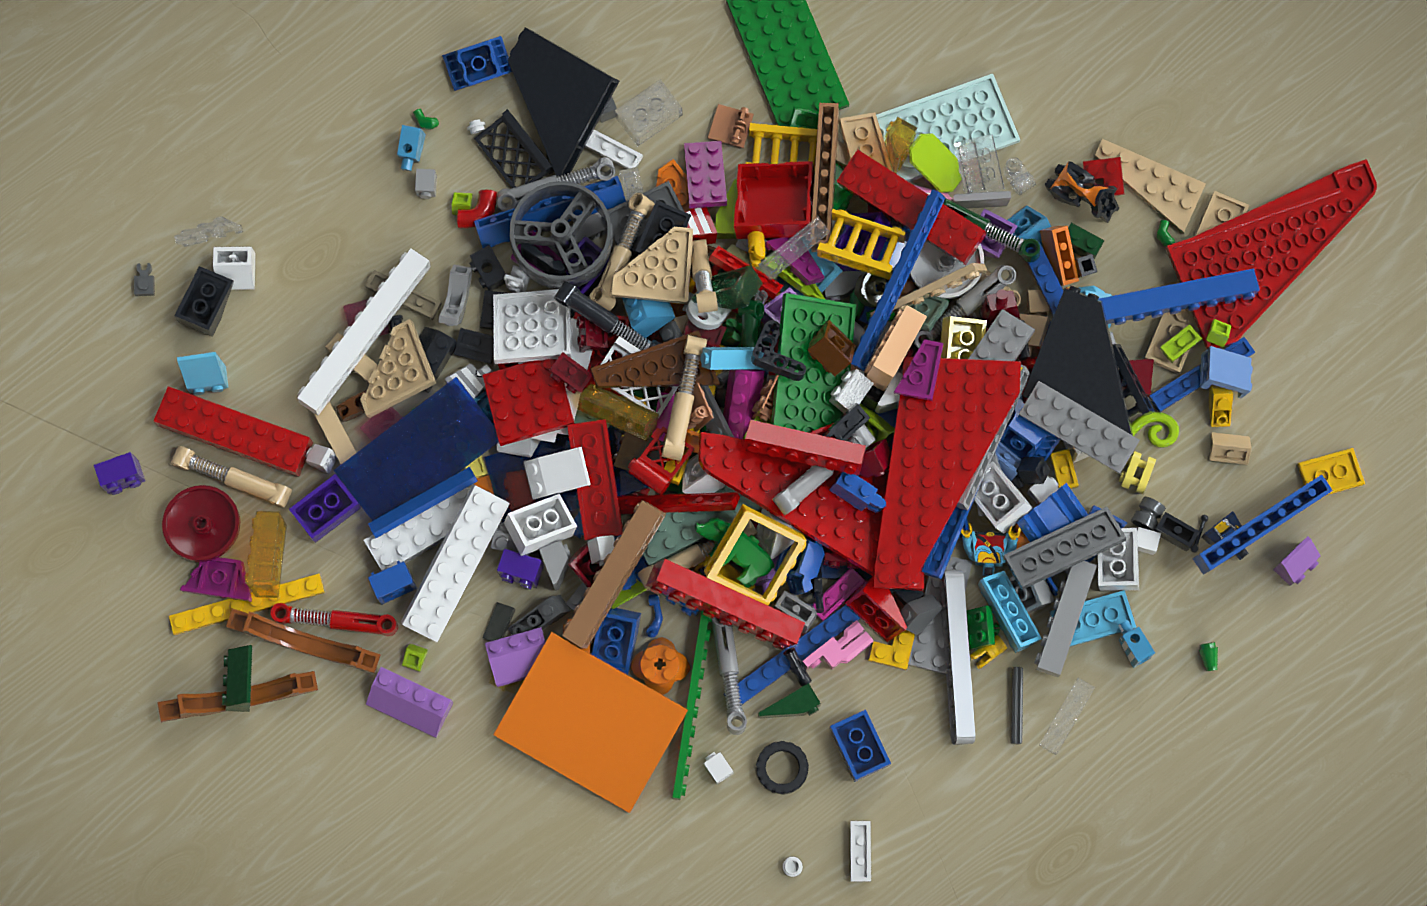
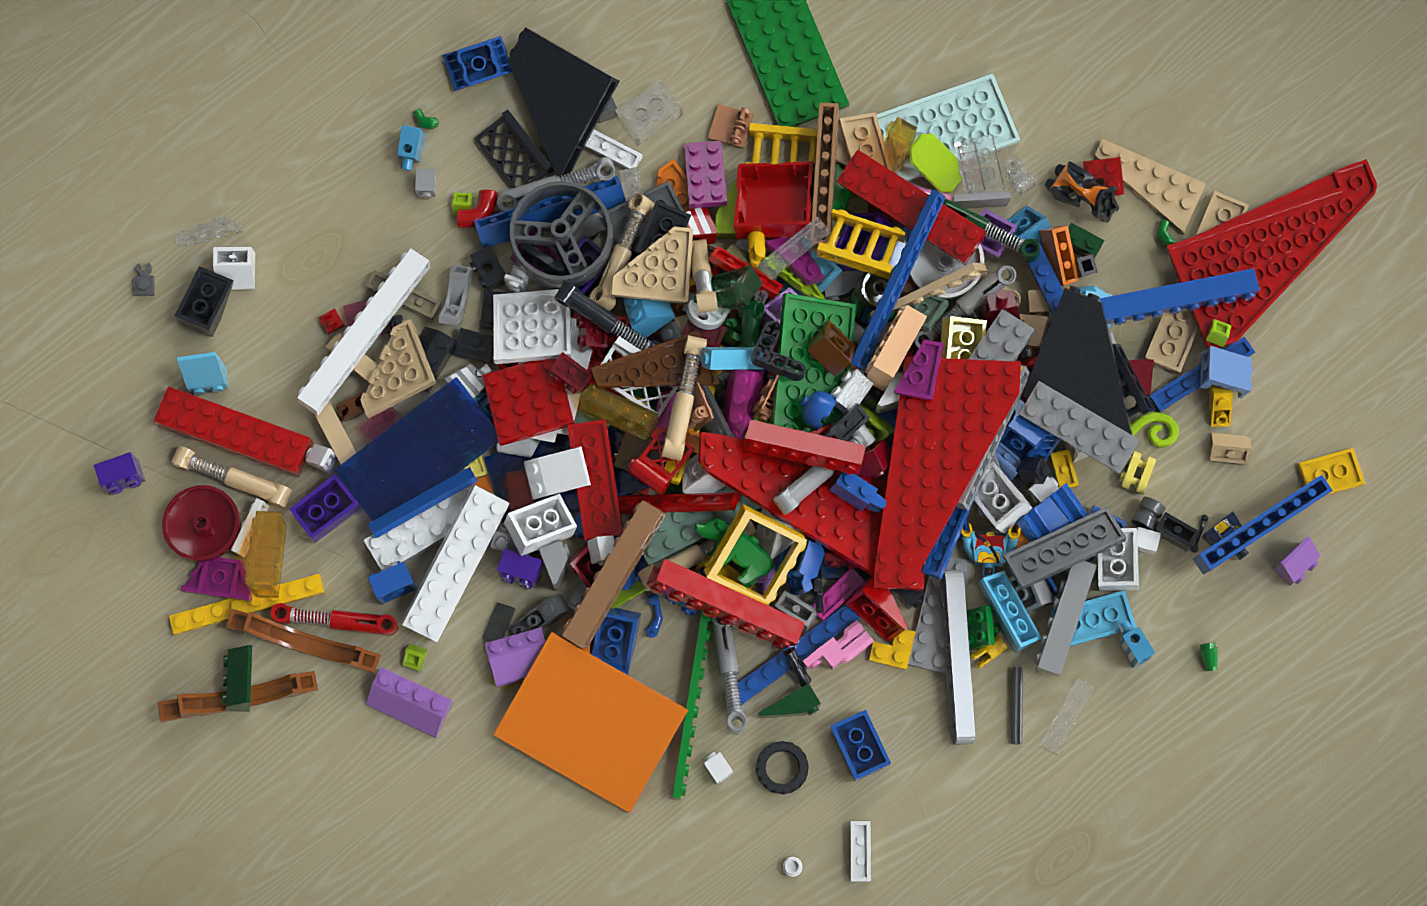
white plate [467,119,485,134] -> none
orange brick [631,637,690,695] -> none
green plate [788,107,819,129] -> none
dark grey slope [900,594,944,635] -> none
lime plate [1160,324,1202,363] -> none
none -> white plate [231,498,269,558]
none -> red tile [319,308,345,335]
none -> blue cylinder [800,391,836,431]

